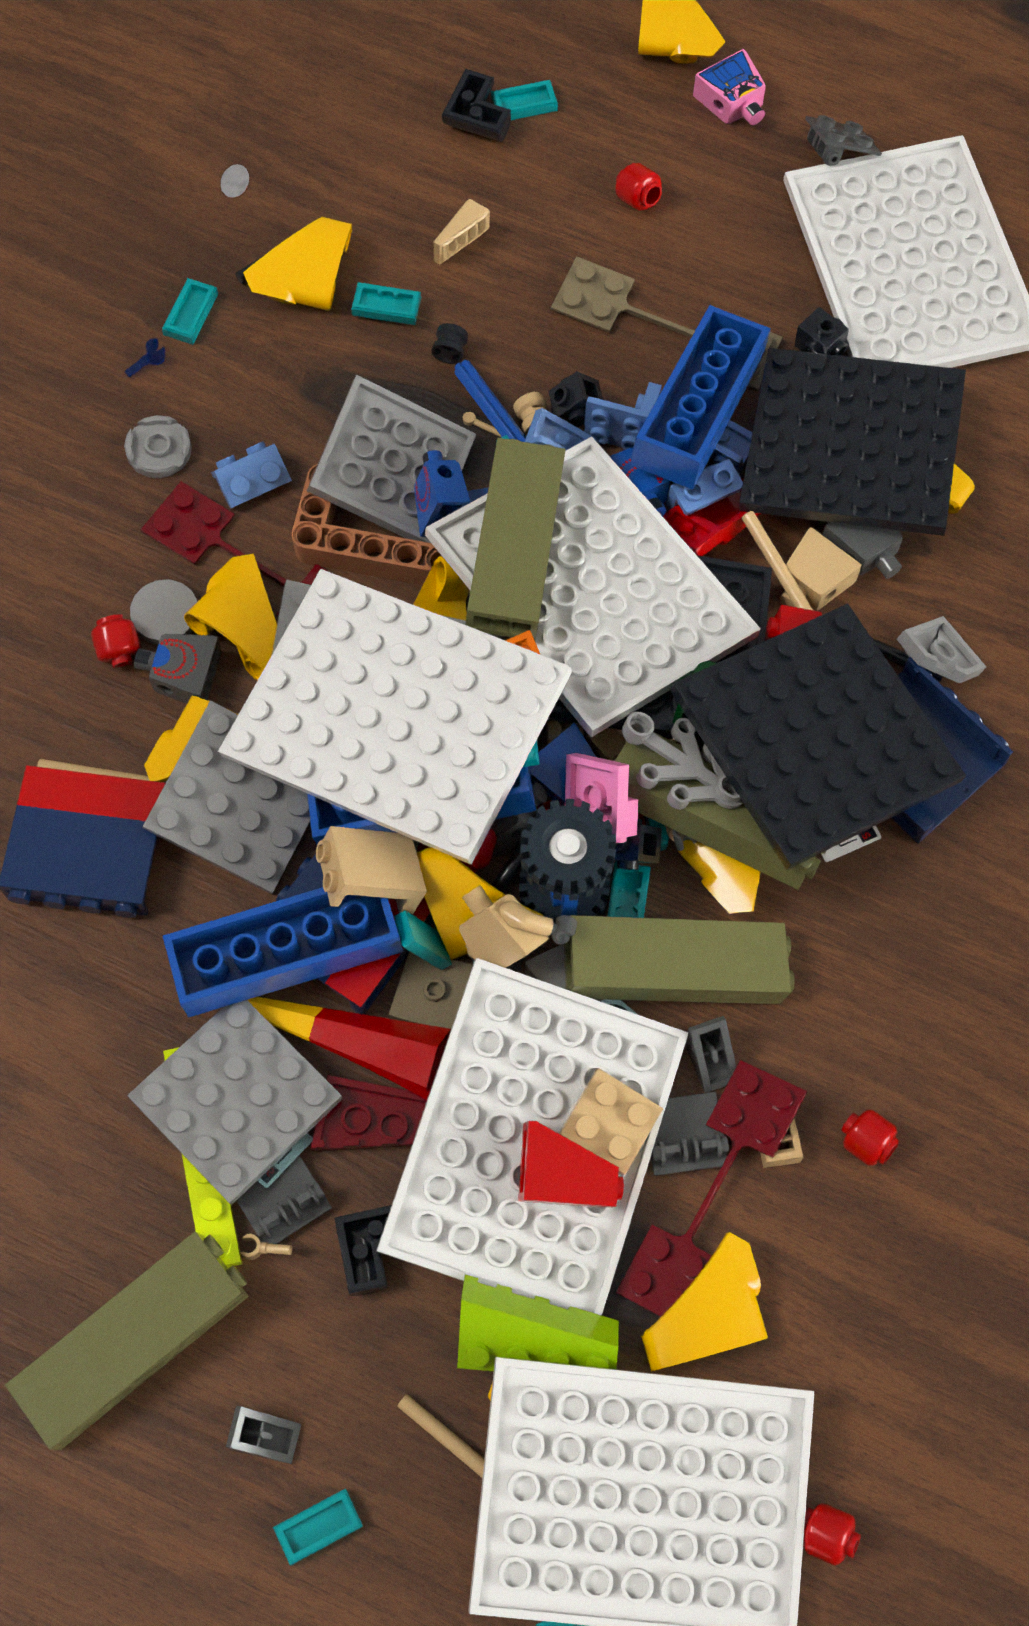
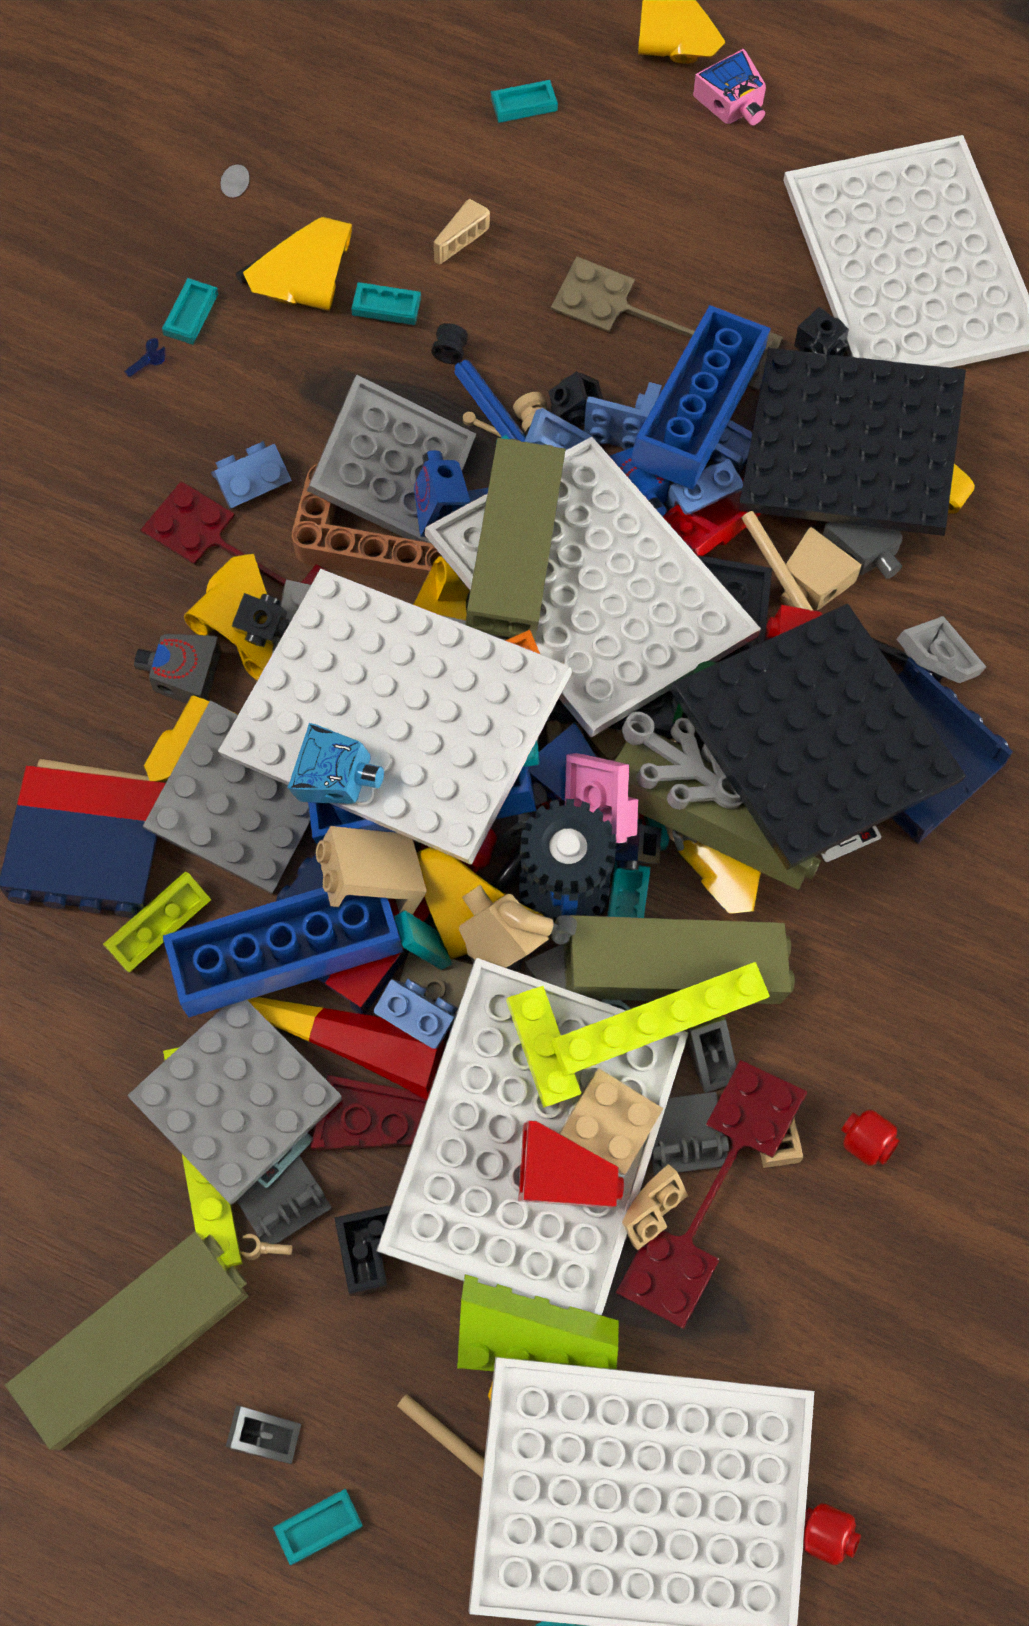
red head [91,614,141,668] -> none
light grey tile [124,415,192,478] -> none
light grey tile [130,579,197,645] -> none
black brick [442,69,511,142] -> none
red head [615,163,662,211] -> none
yellow panel [642,1232,768,1371] -> none
dark grey hinge [805,115,882,166] -> none
none -> neon yellow plate [103,872,211,972]
none -> black brick [232,593,290,648]
none -> dark azure torso [288,723,384,804]
none -> medium blue bracket [374,978,458,1049]
none -> neon yellow plate [505,986,581,1108]
none -> neon yellow plate [550,962,770,1077]
none -> tan slope [622,1164,688,1250]

